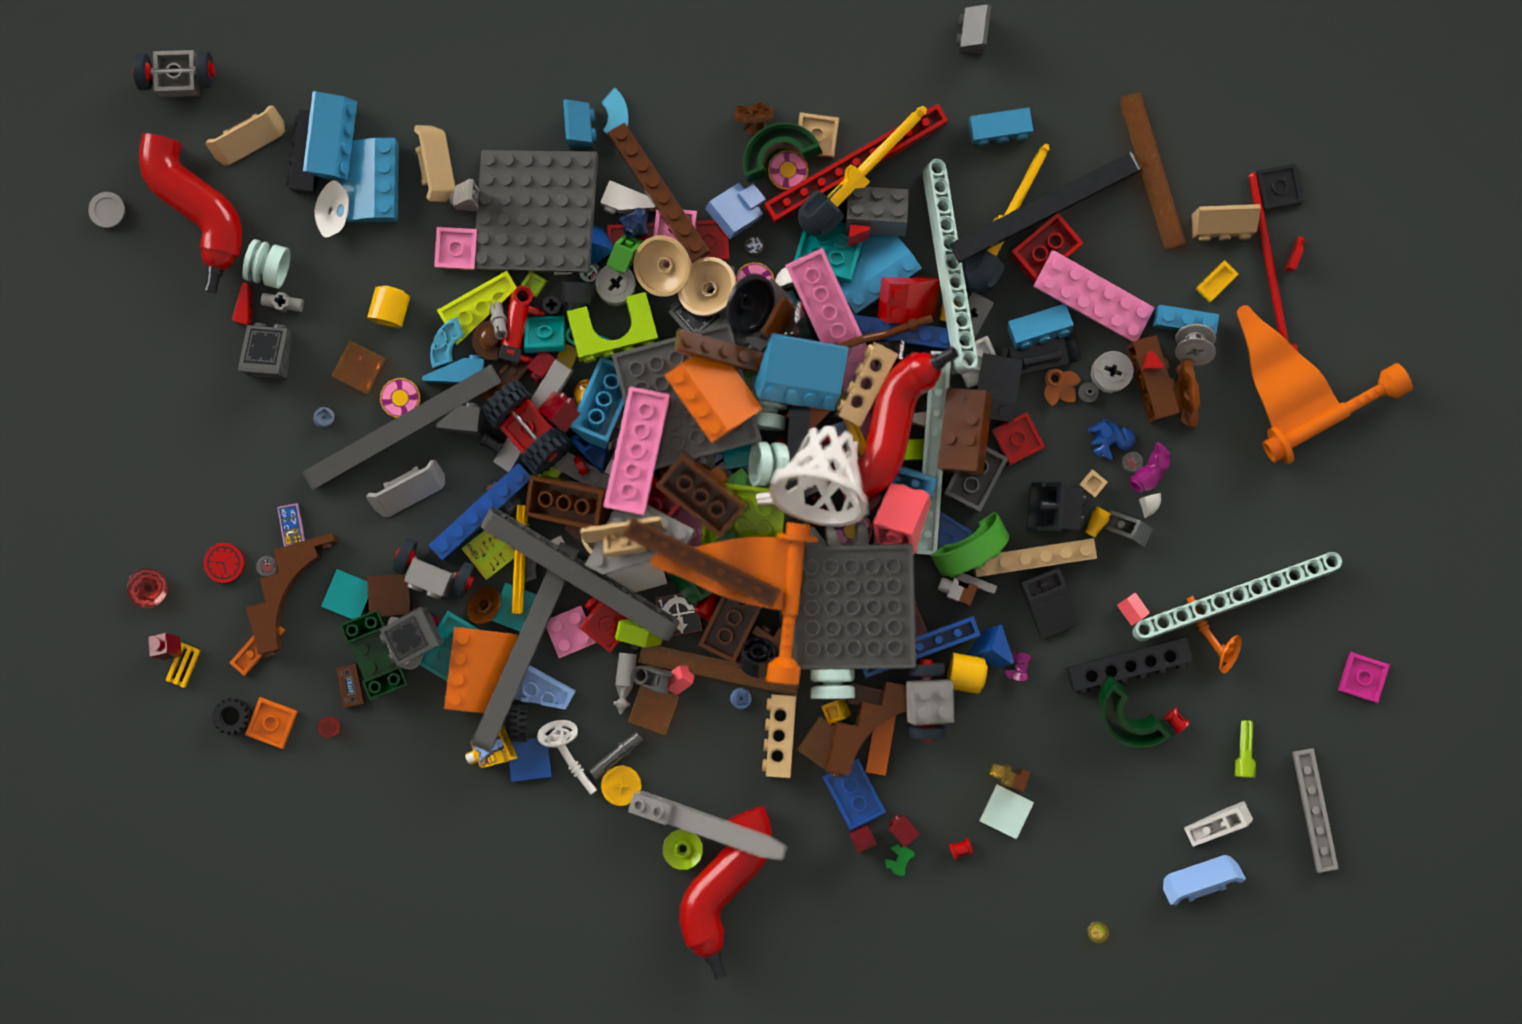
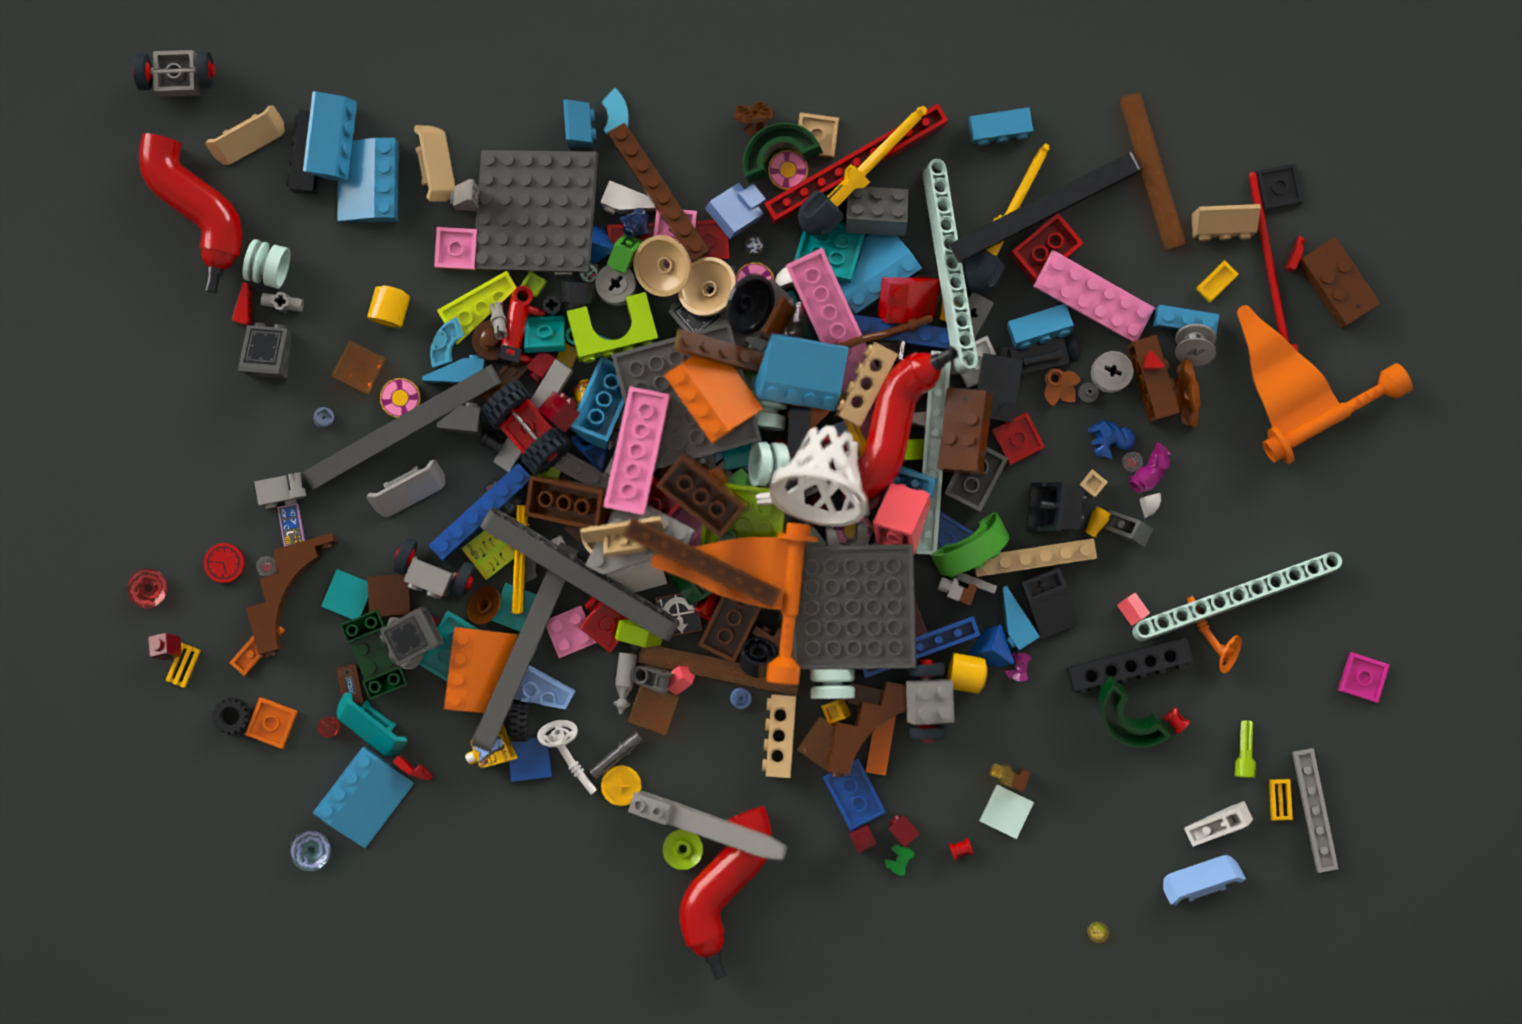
light grey piece [88,192,126,228] -> none
white piece [315,180,349,237] -> none
red tile [573,455,590,476] -> none
red slope [848,224,870,246] -> none
slope [956,4,991,55] -> none
none -> light grey hinge [254,473,306,509]
none -> clear light blue dish [290,830,331,871]
none -> dark azure slope [313,746,414,848]
none -> teal piece [337,693,408,757]
none -> red slope [393,755,433,780]
none -> dark azure slope [1001,586,1040,650]
none -> yellow tile [1269,779,1293,821]
none -> reddish brown brick [1298,237,1380,328]

